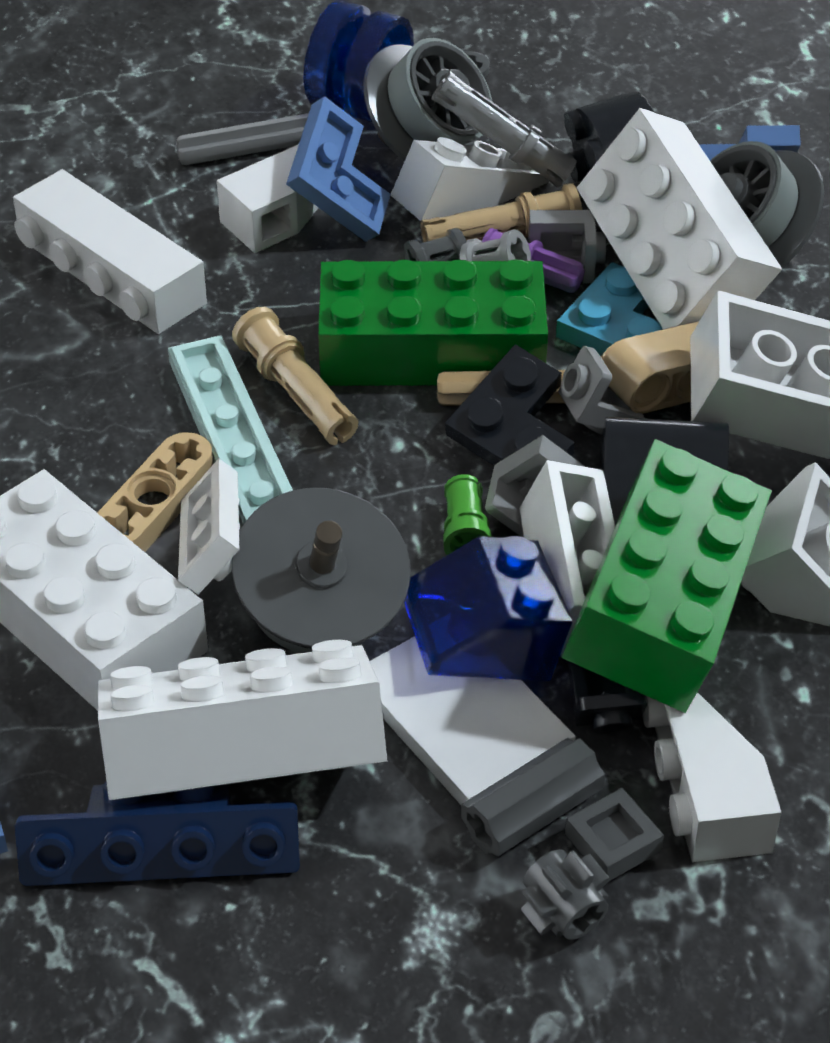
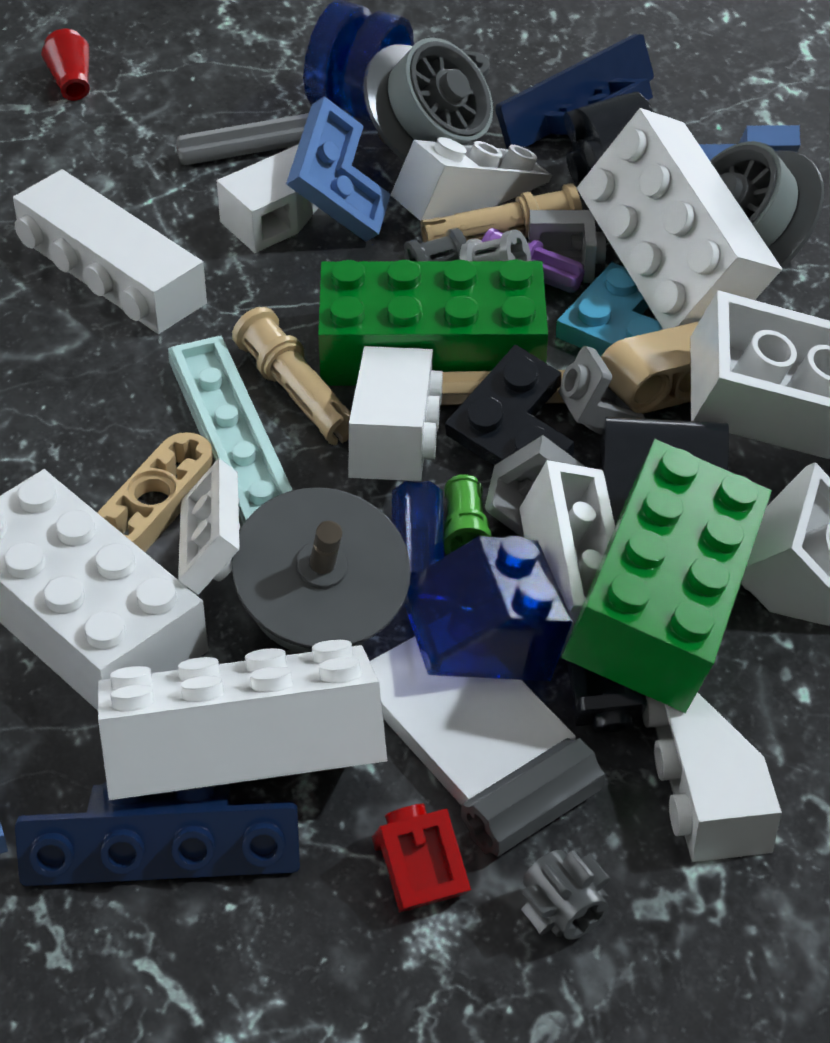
light grey pin [431,71,577,188] -> none
dark grey plate [565,788,664,880] -> none
none -> red cone [42,29,90,101]
none -> white brick [348,346,443,481]
none -> red bracket [371,804,471,912]
none -> clear blue axle [392,480,444,605]
none -> dark blue bracket [495,34,654,149]

